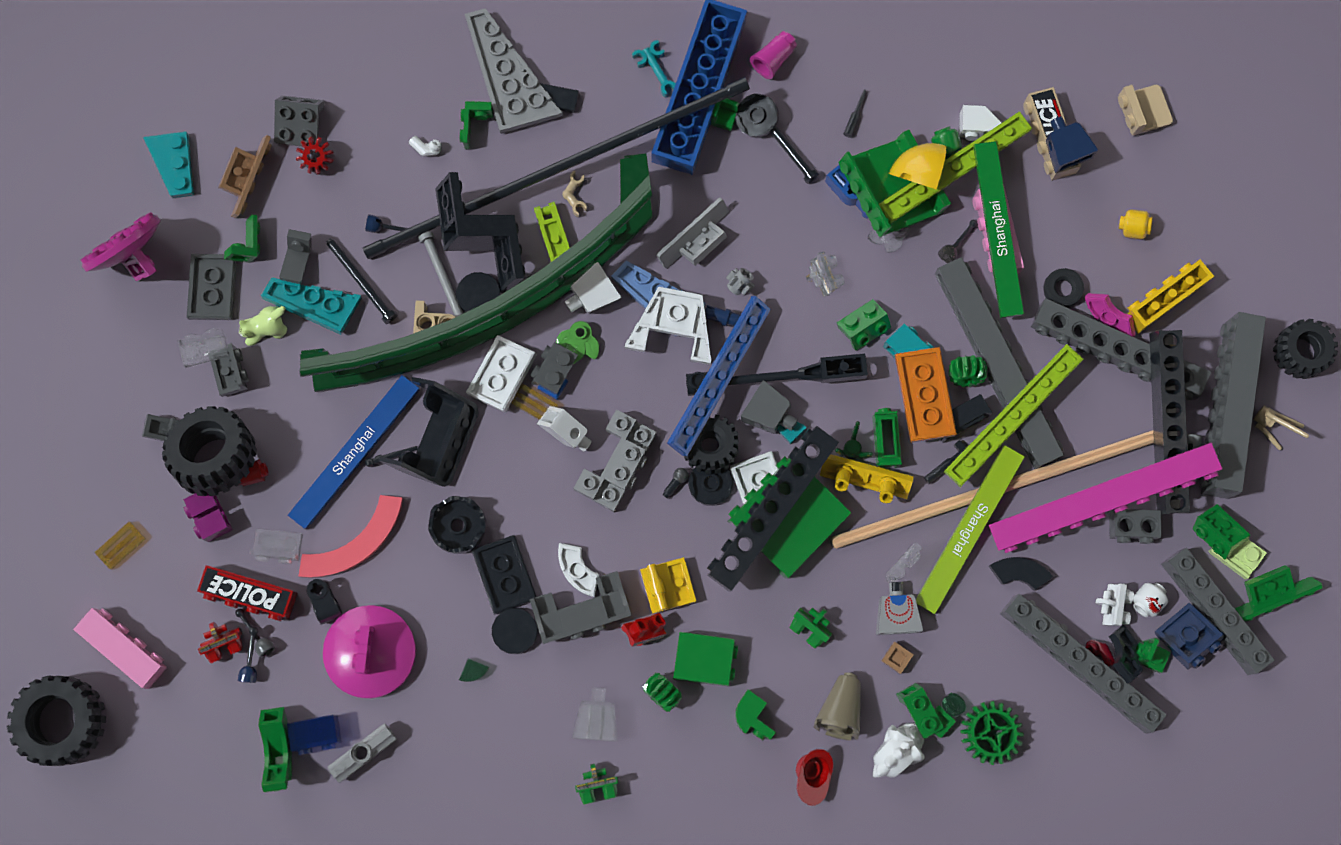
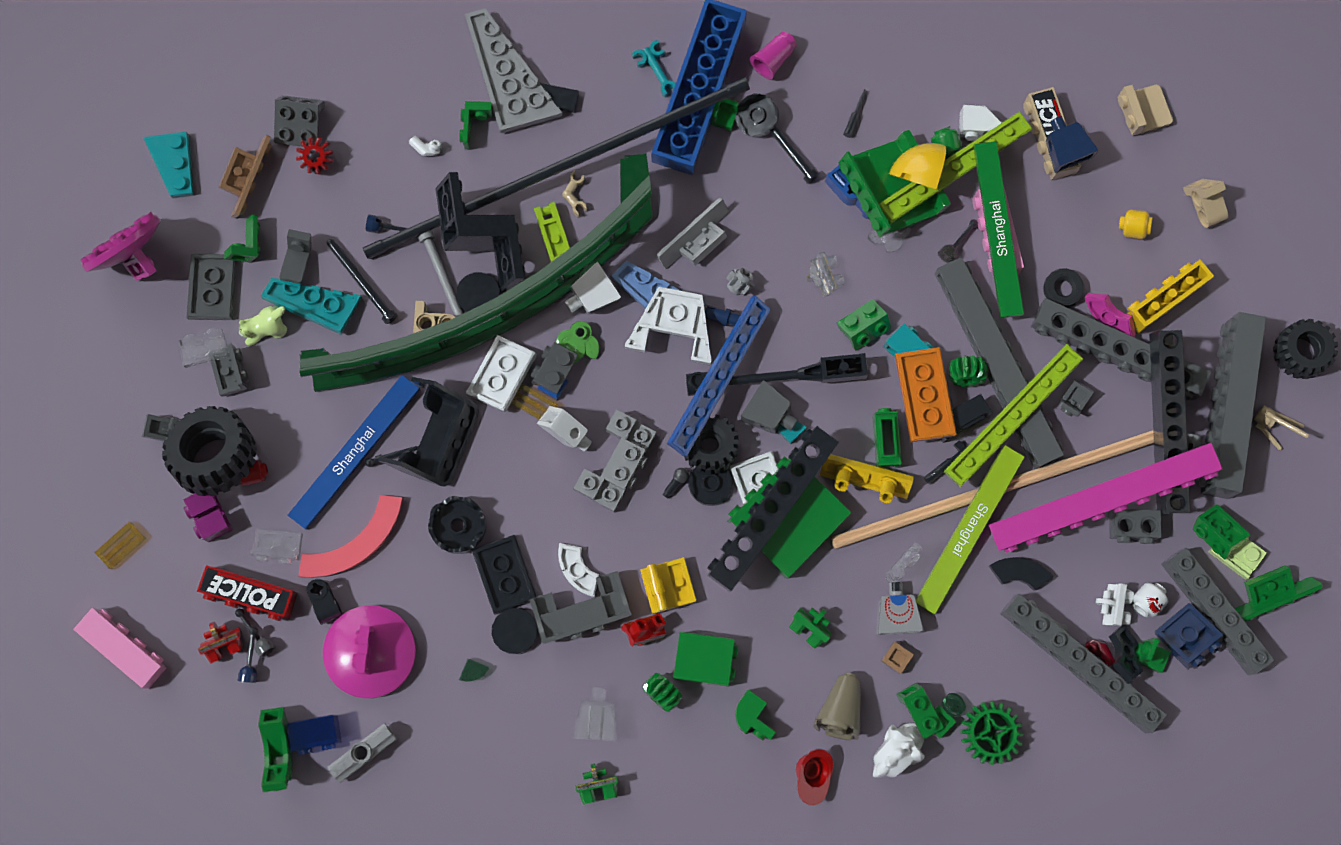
black tyre [7,675,106,766] -> none
dark green plant [835,421,873,459] -> none
none -> dark grey bracket [1059,379,1094,417]
none -> tan tile [1183,179,1228,228]

